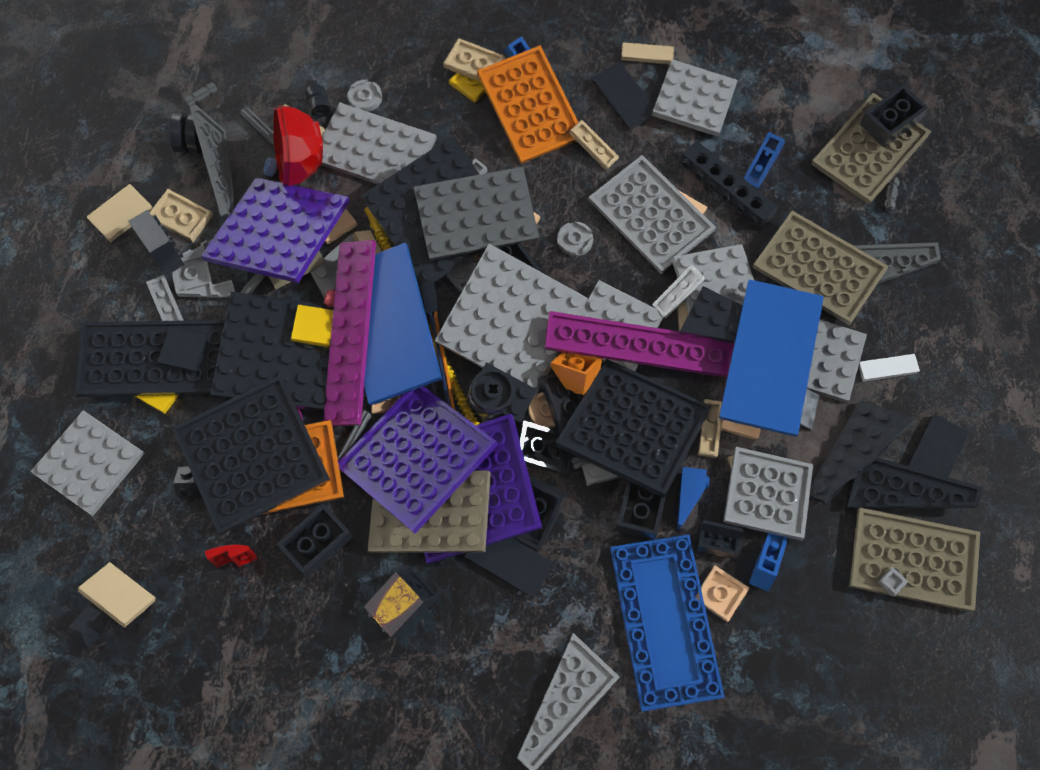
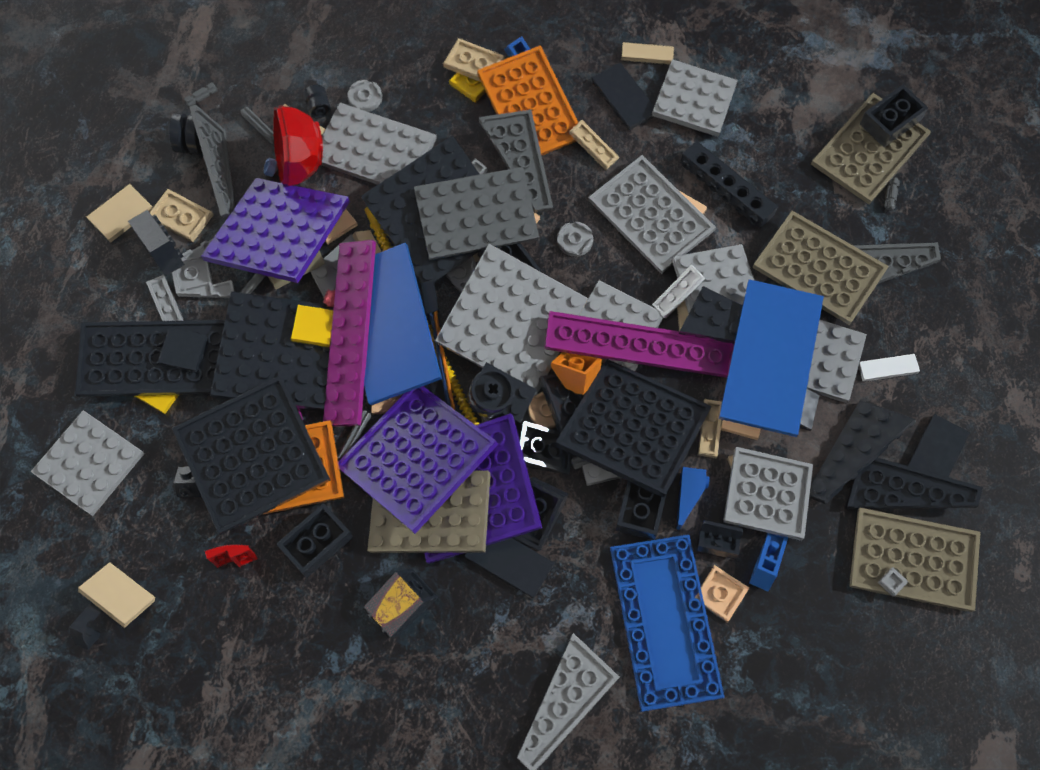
blue slope [744,132,785,189] -> none
none -> dark grey wing [479,110,553,213]

